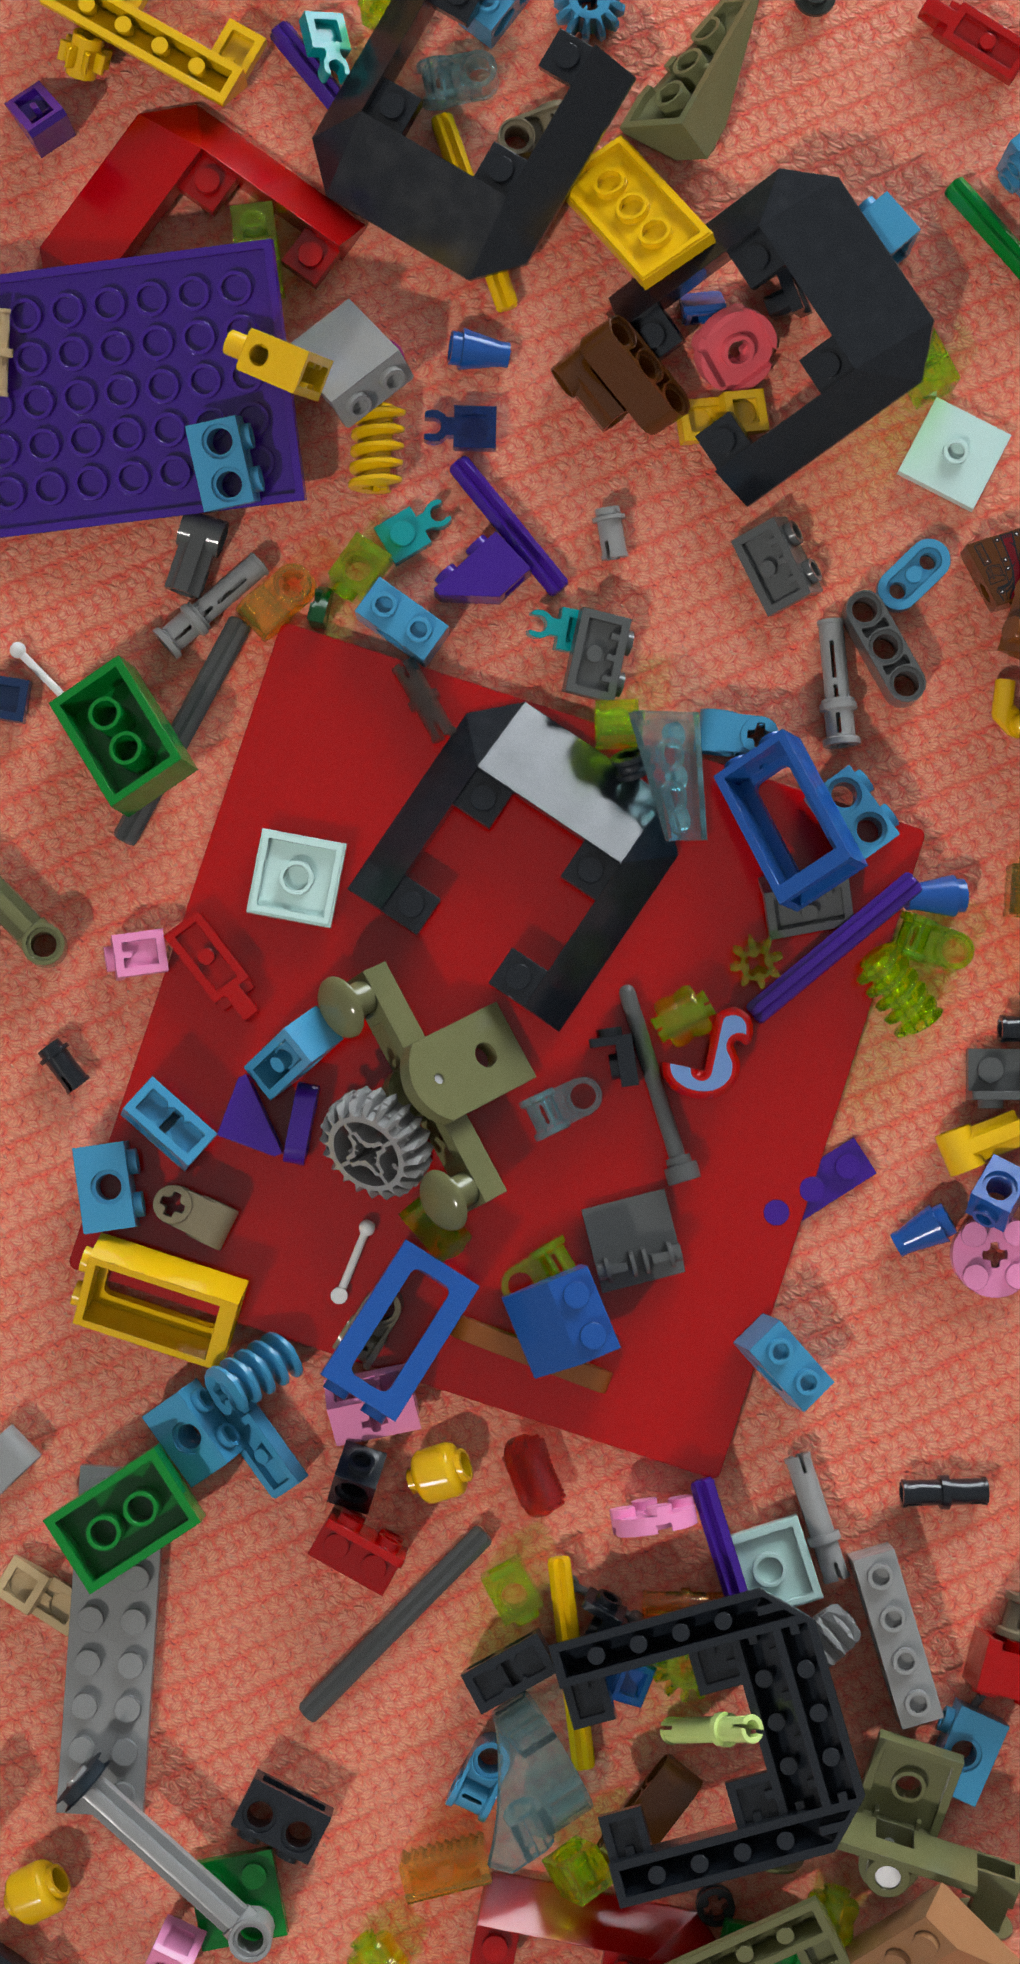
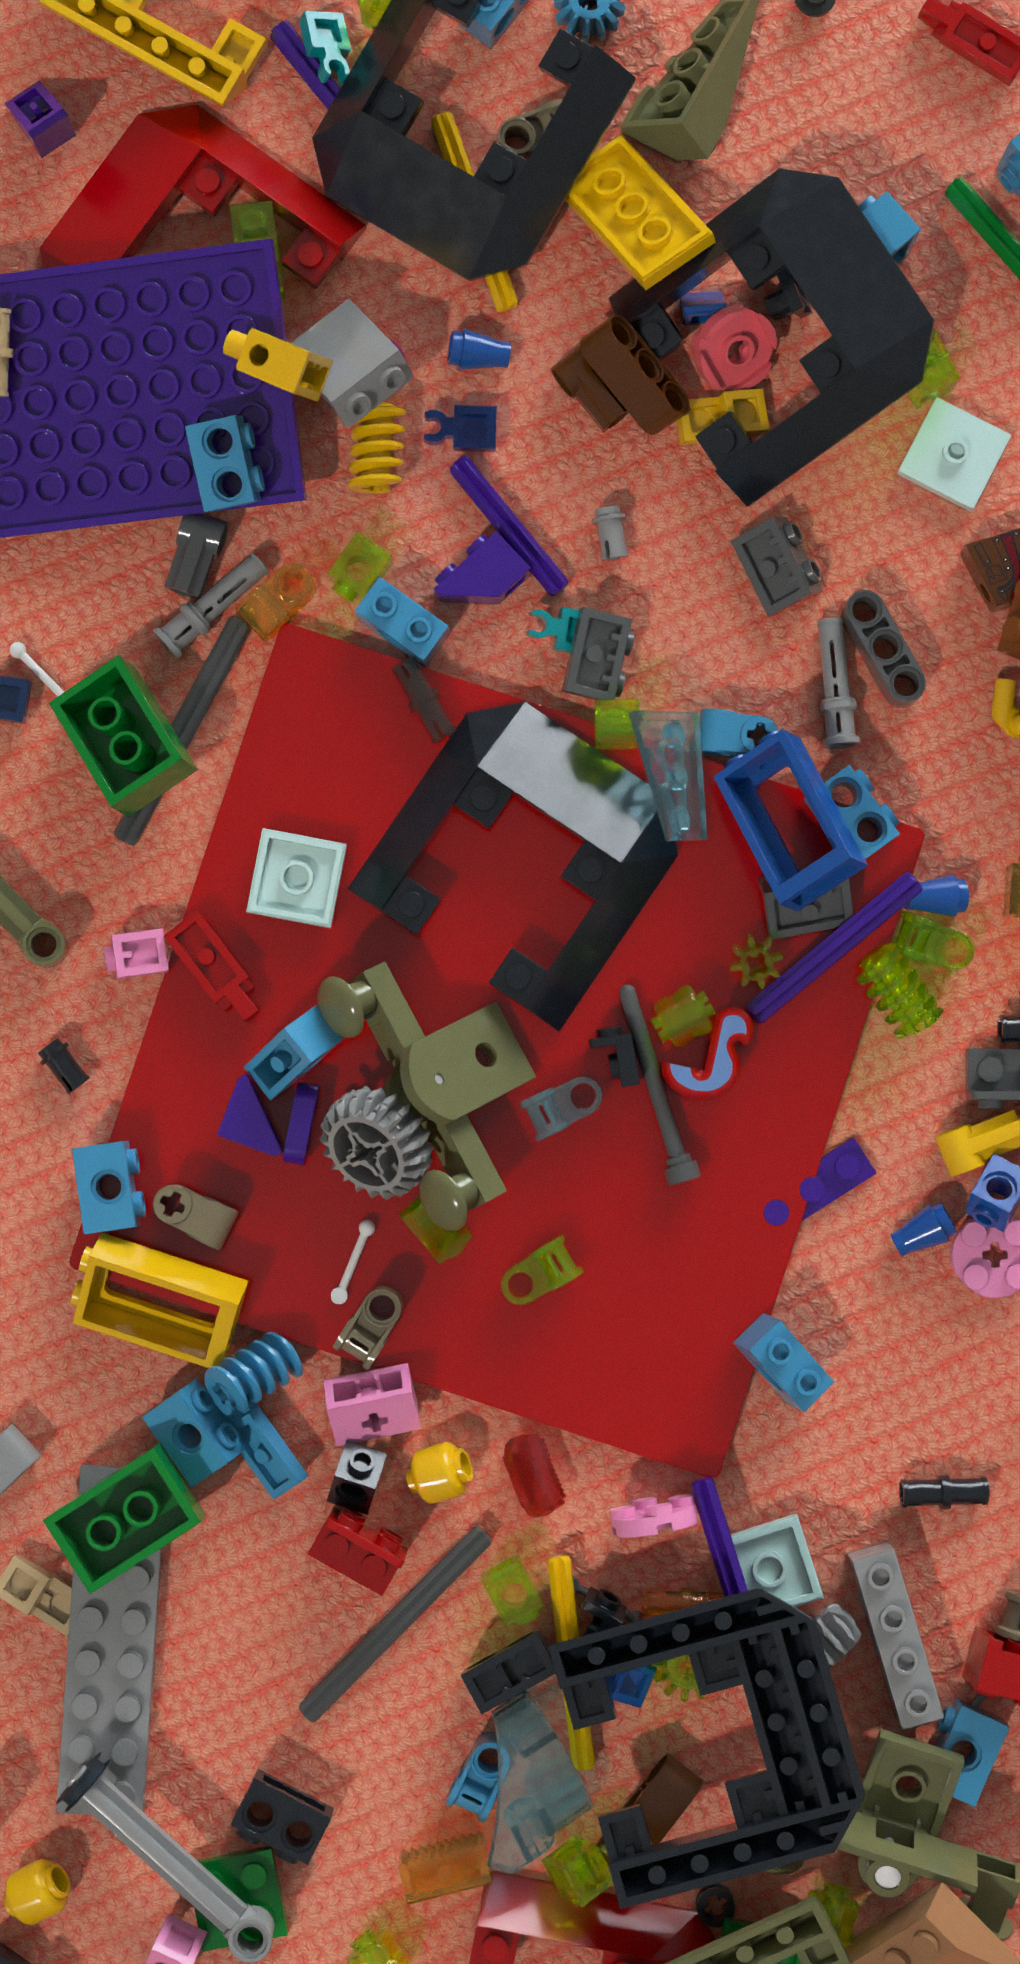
yellow gear [57,27,113,81] -> none
dark azure brick [121,1076,217,1172] -> none
dark green tile [307,586,334,630] -> none
blue piece [320,1239,480,1424] -> none
teal plate [374,499,452,567] -> none
clear light blue piece [416,50,499,111] -> none
dark orange beam [450,1315,613,1394] -> none
blue slope [501,1264,621,1379] -> none
dark grey hinge [581,1188,686,1293] -> none
black bush [610,746,653,782] -> none
yellowish green pin [660,1712,764,1747] -> none
light grey pin [784,1451,850,1584] -> none
dark azure plate [876,539,951,613] -> none

